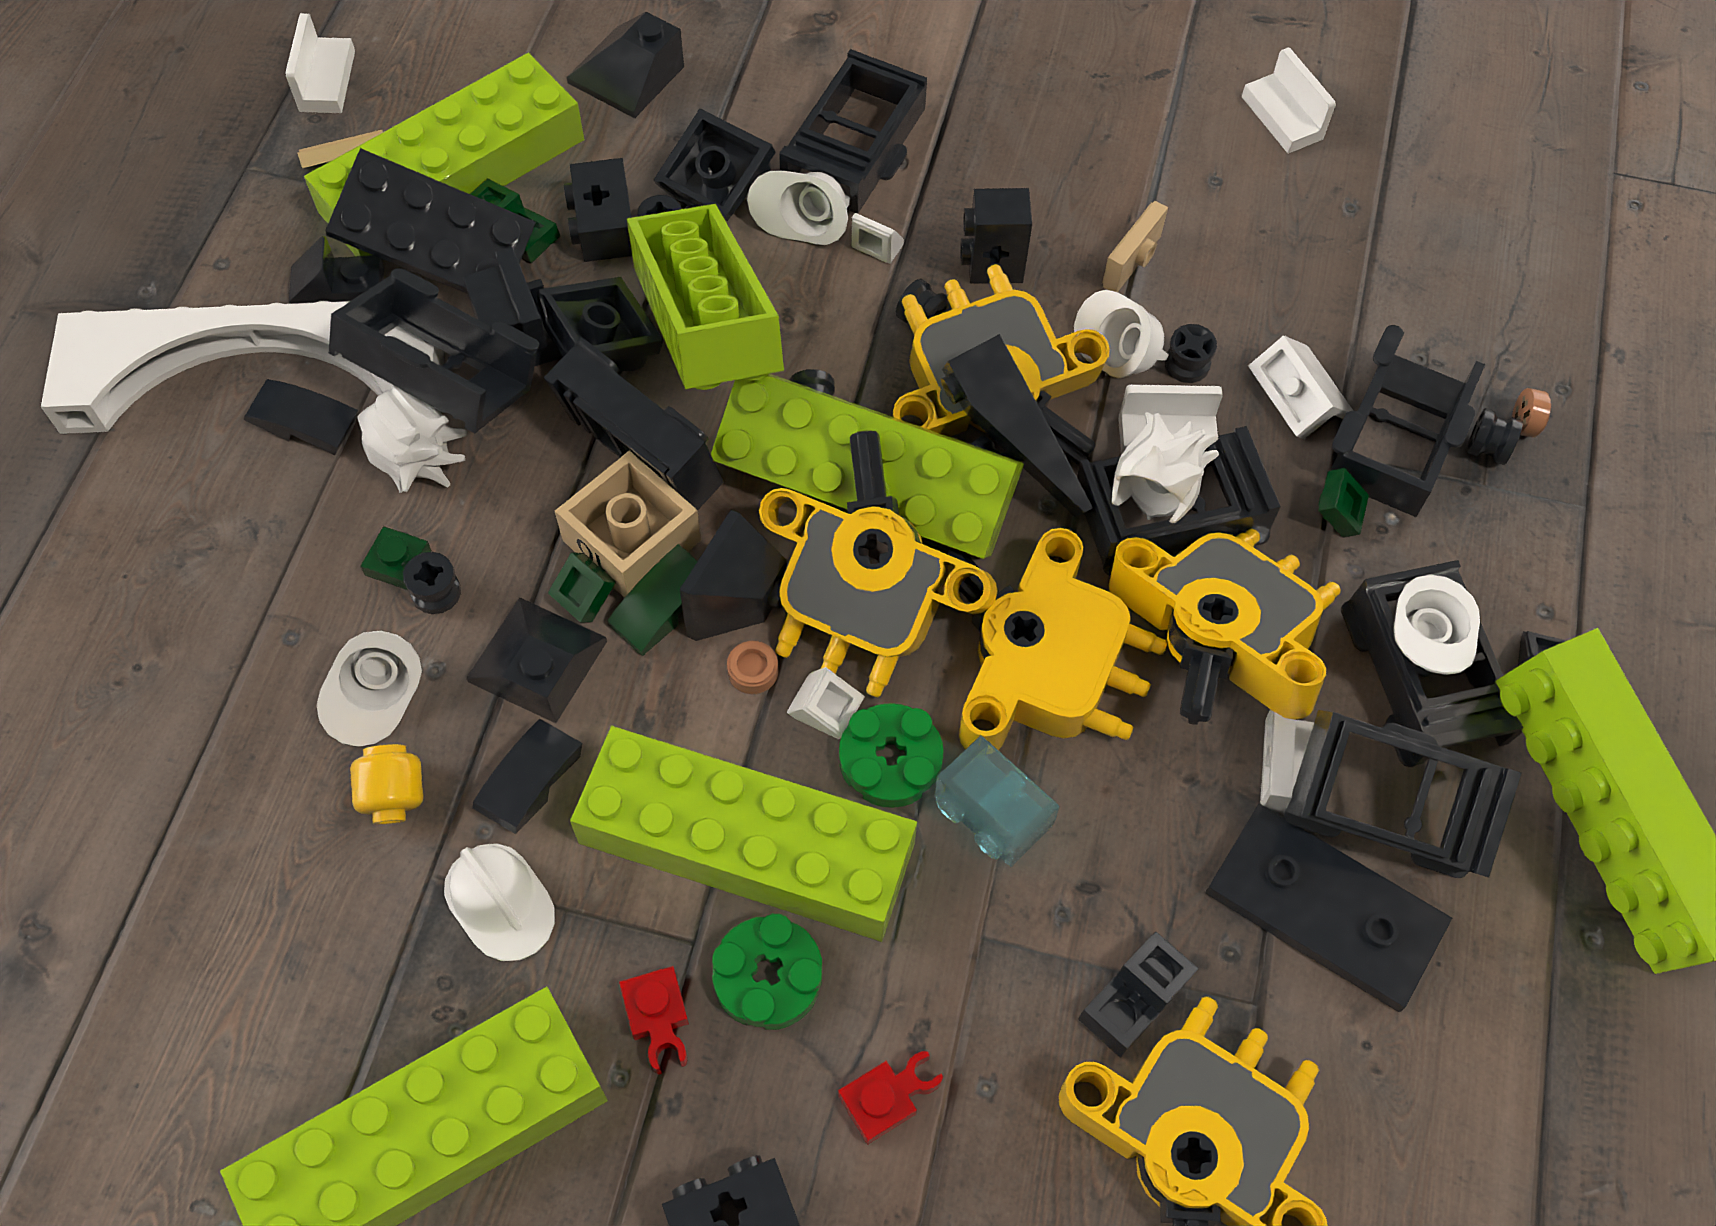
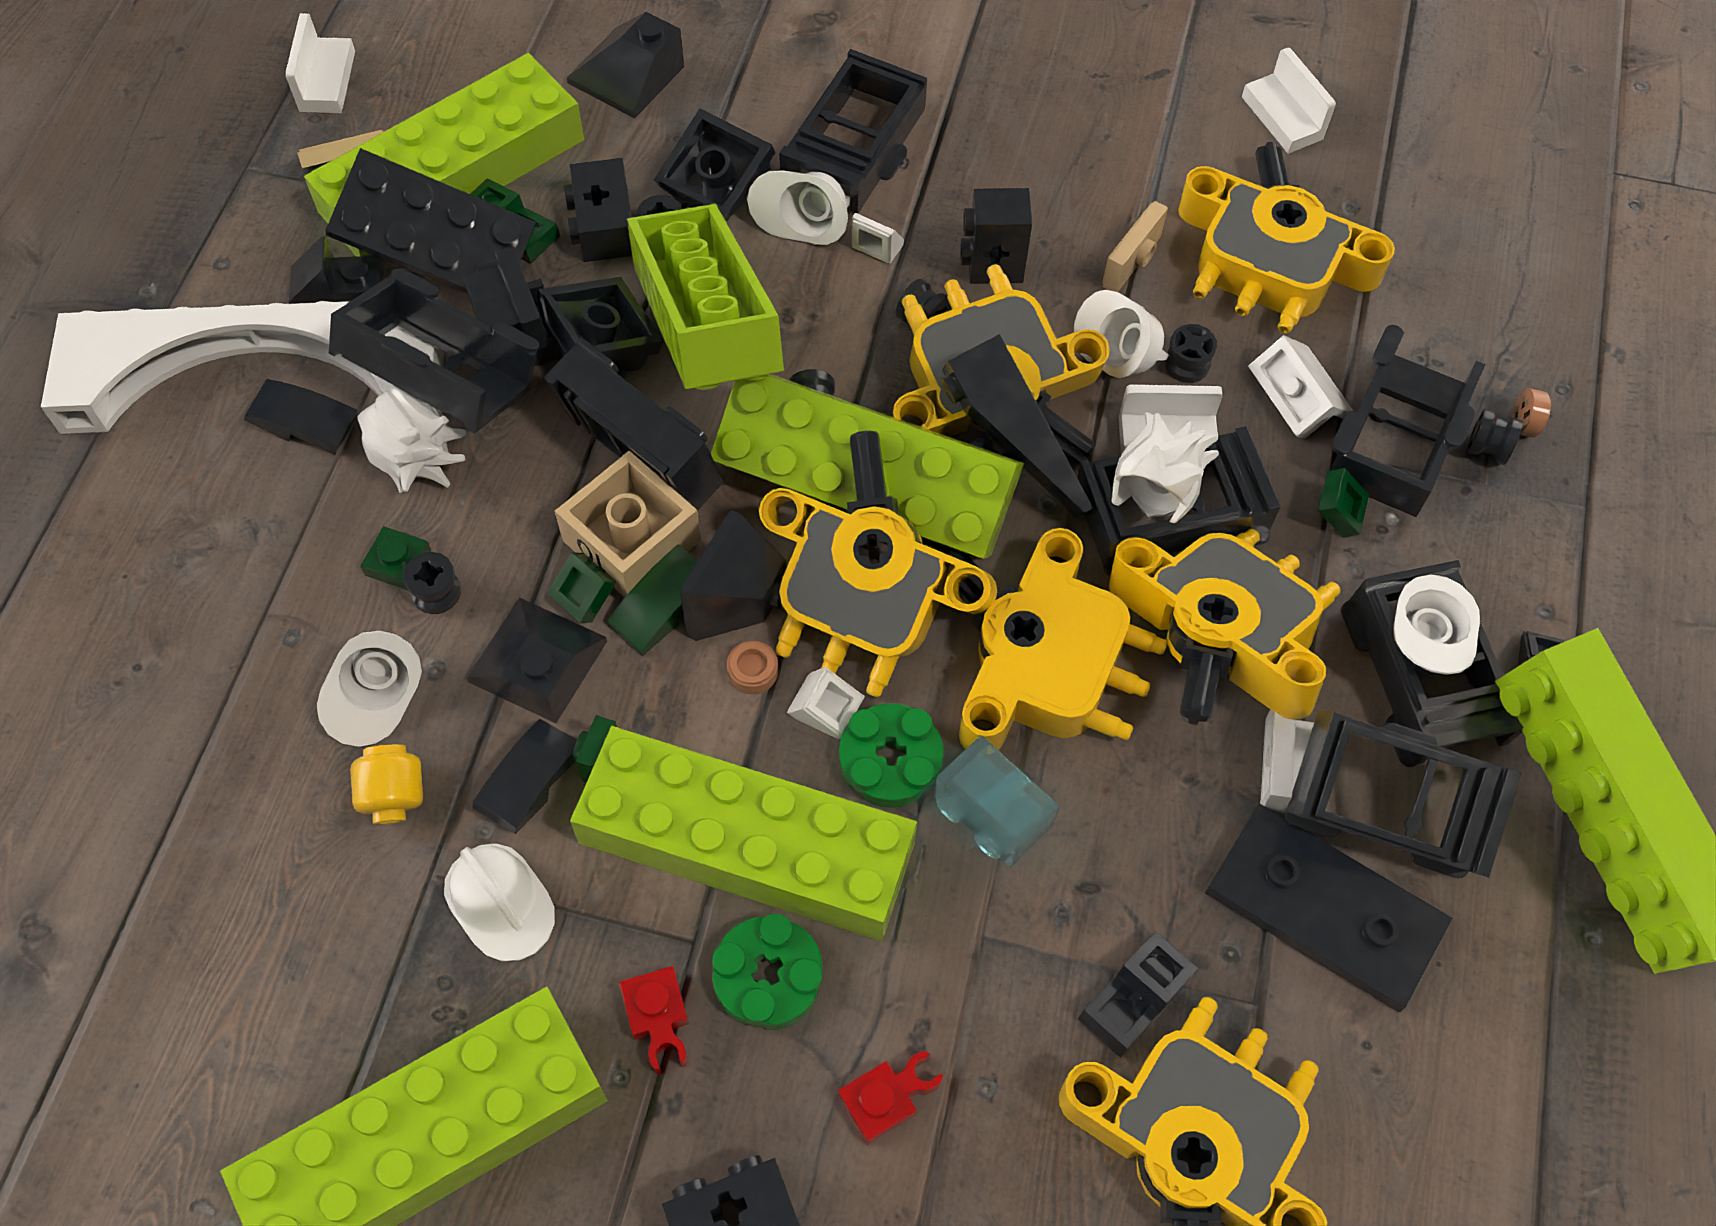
none -> dark green plate [573,715,617,783]
none -> yellow piece [1178,141,1395,334]

